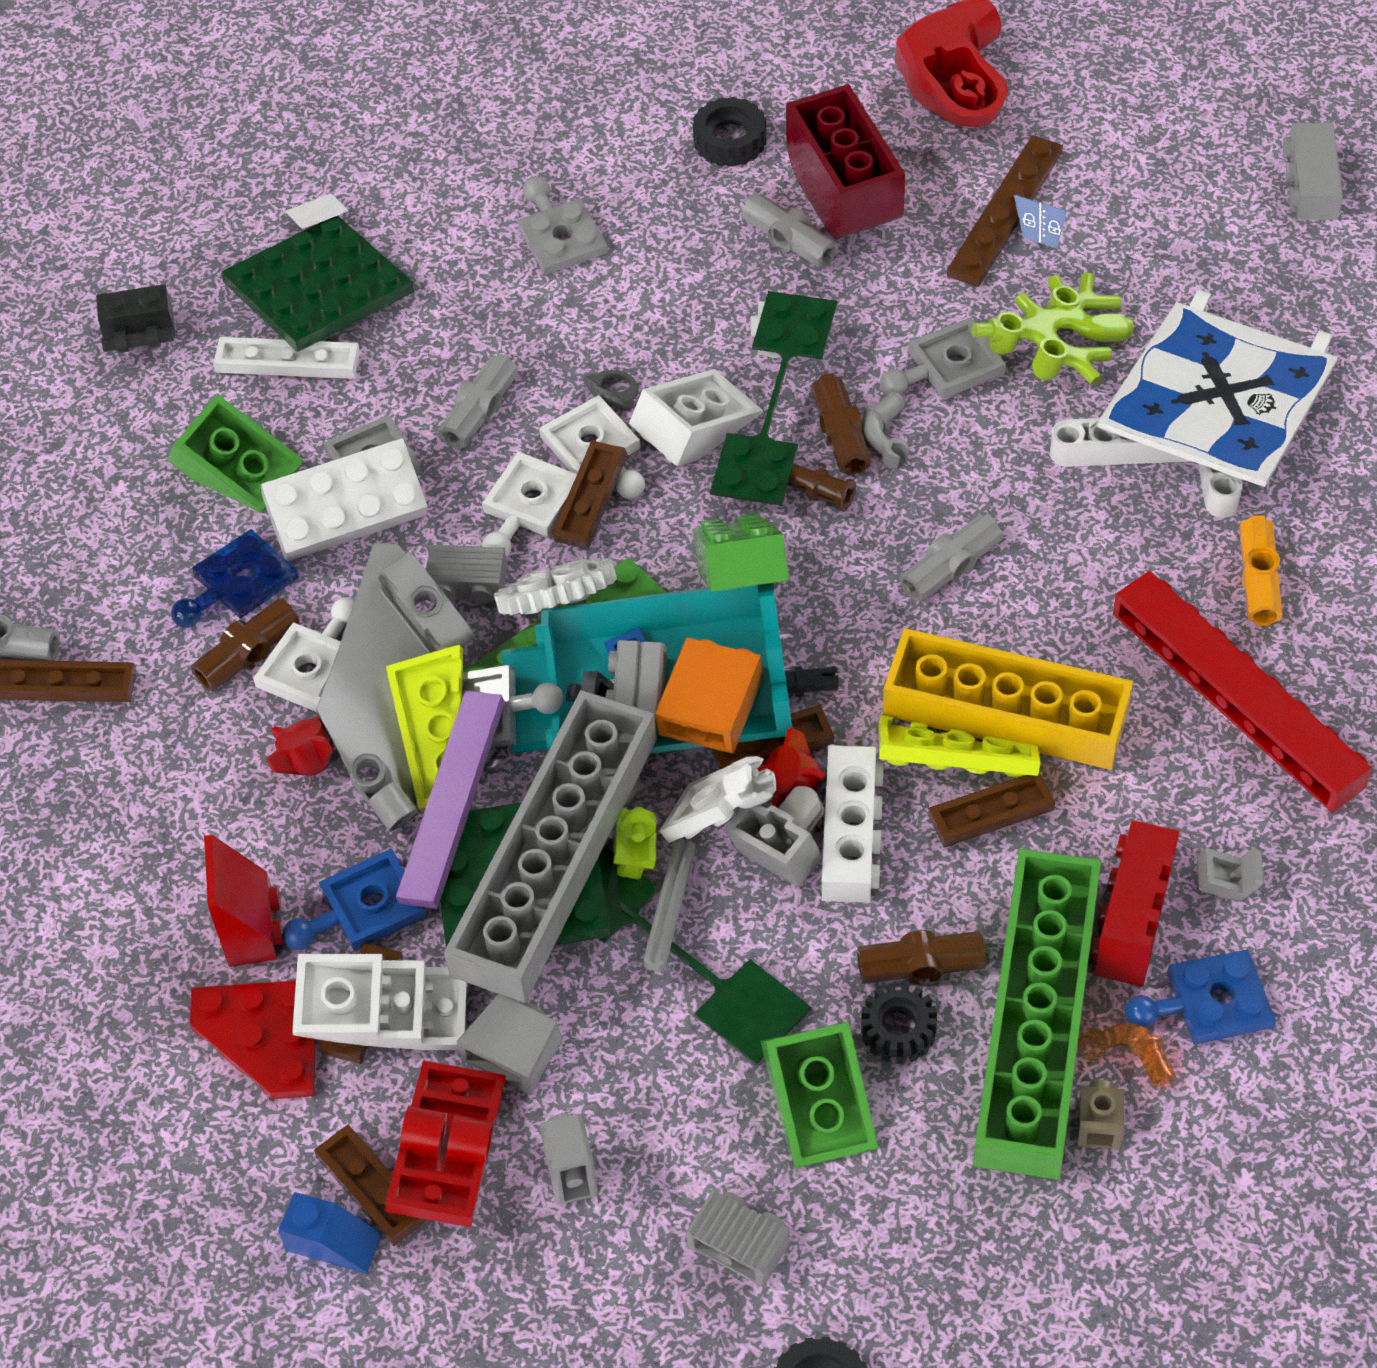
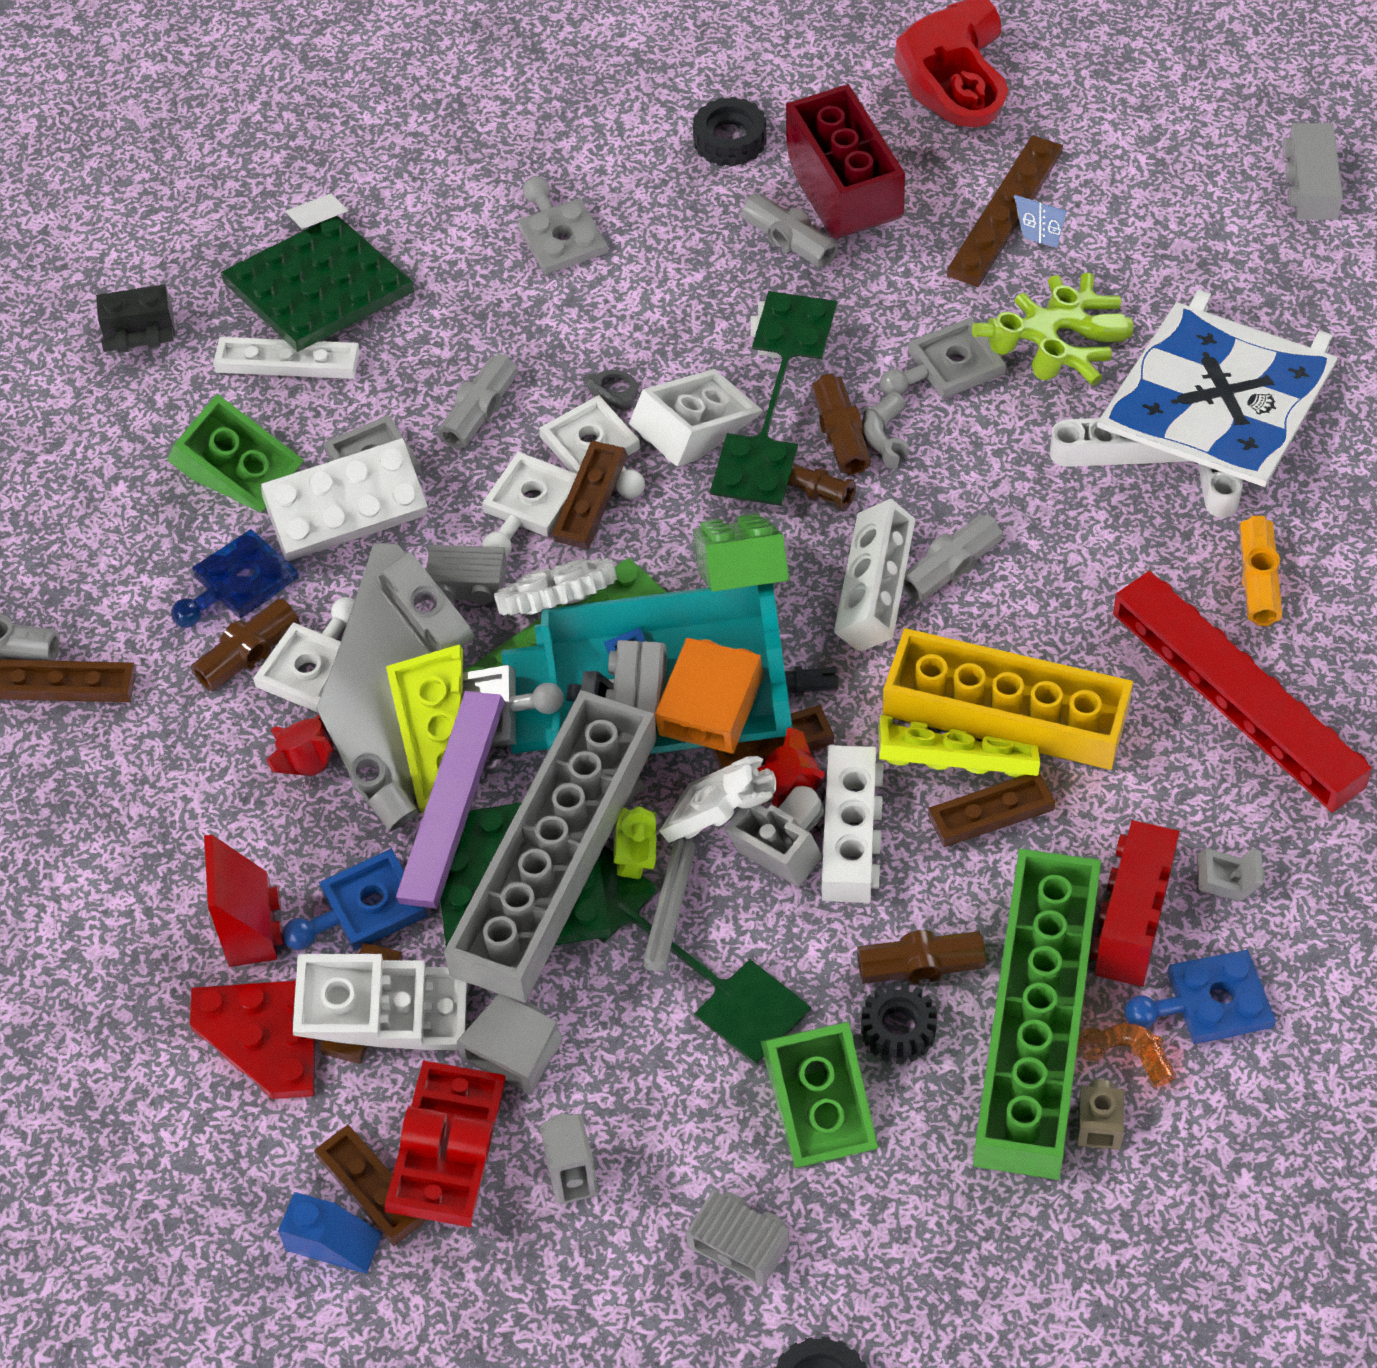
none -> white brick [834,499,915,651]

